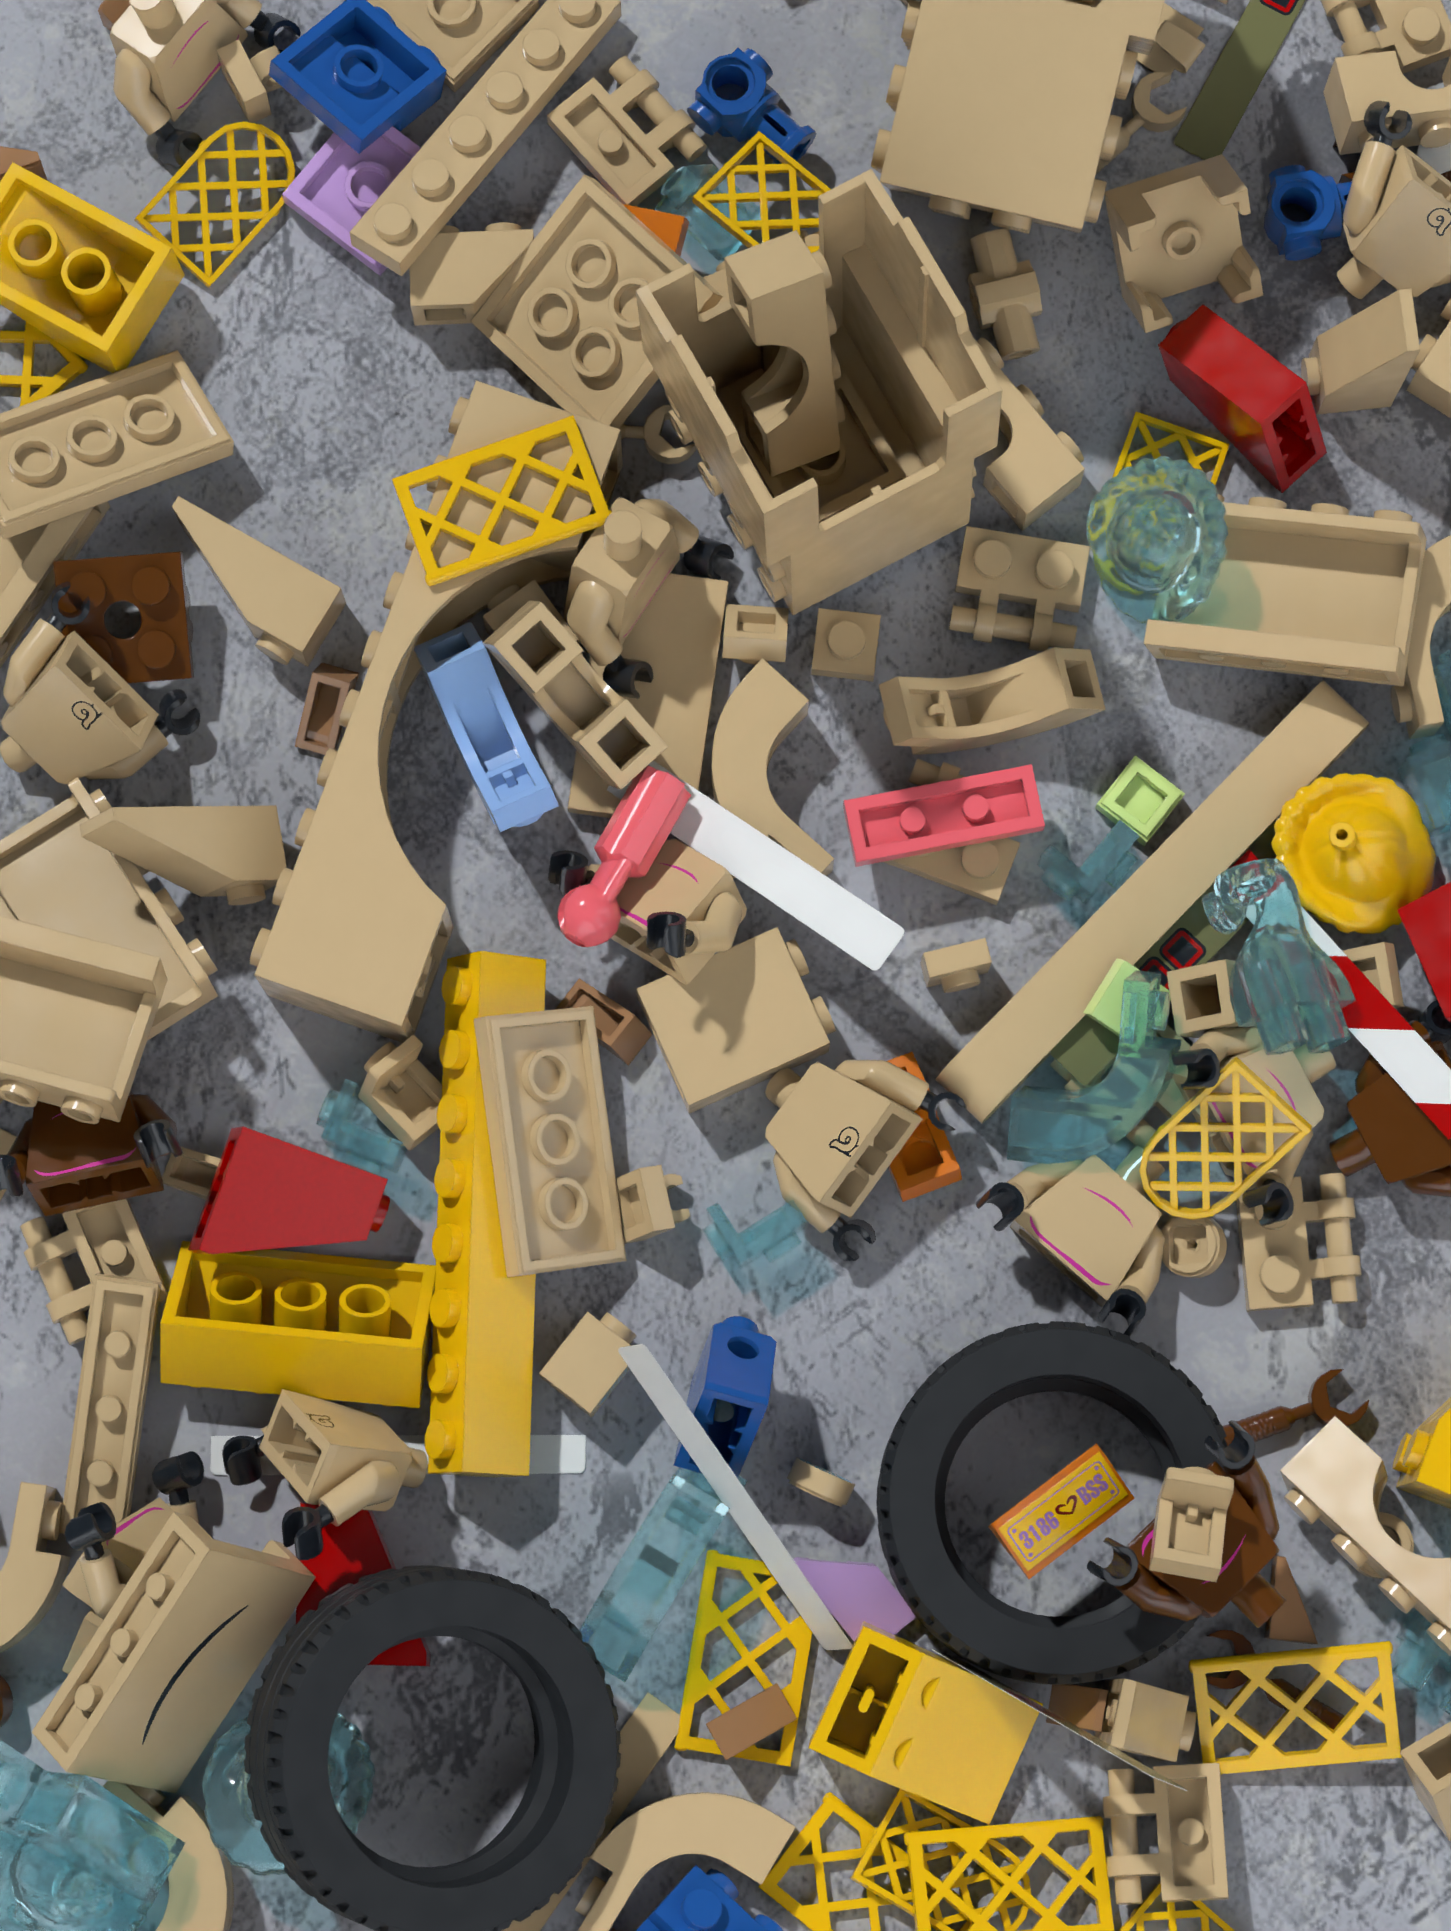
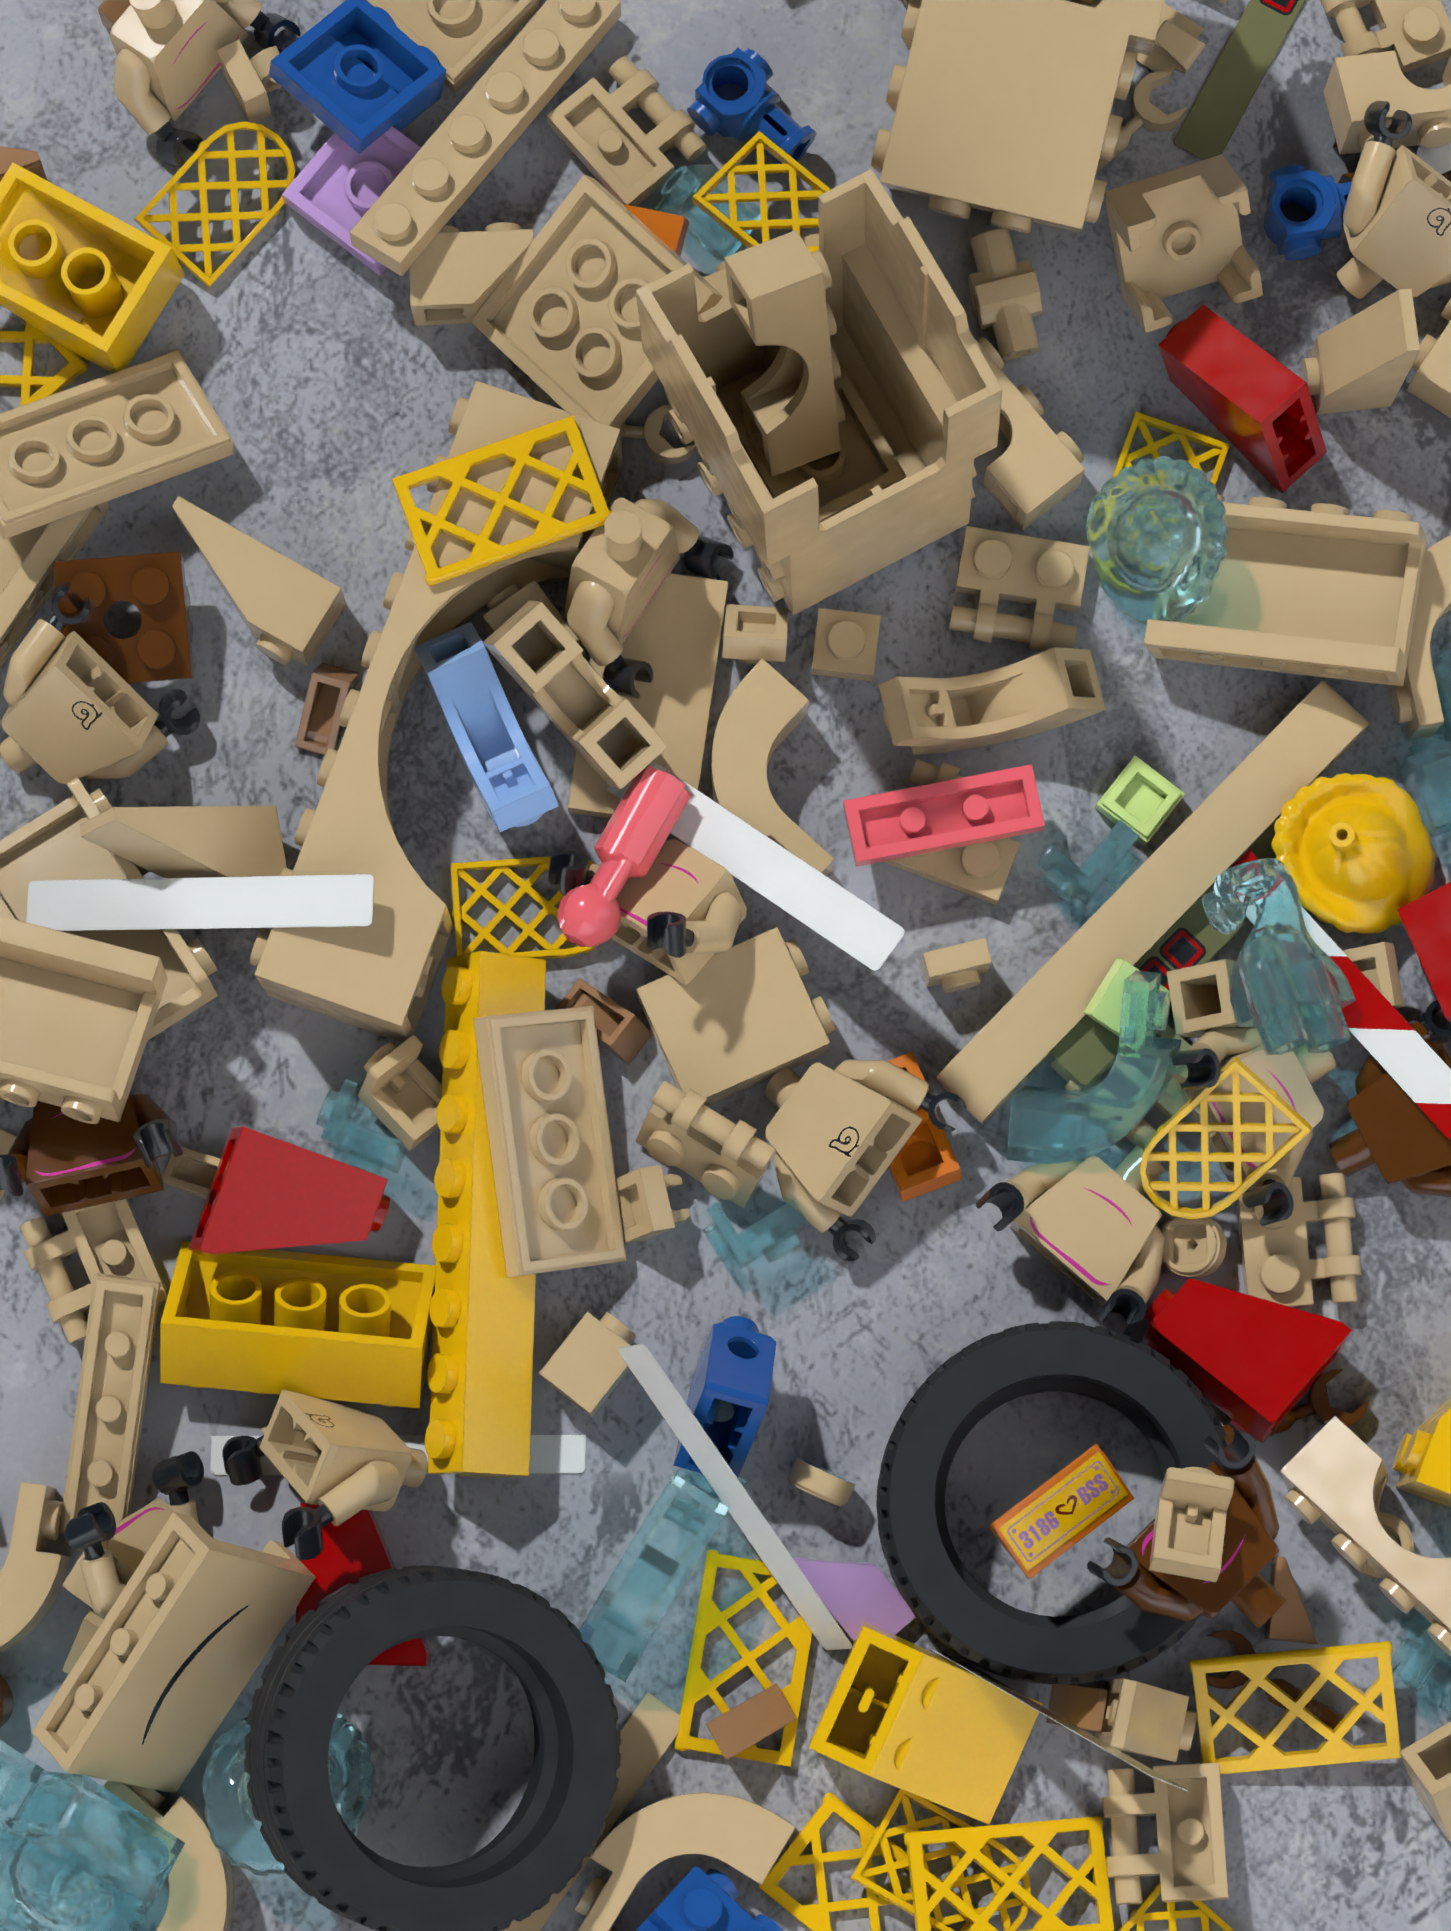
none -> white sticker [26,874,374,931]
none -> yellow window [451,856,599,959]
none -> tan plate [635,1081,776,1209]
none -> red slope [1142,1278,1352,1443]

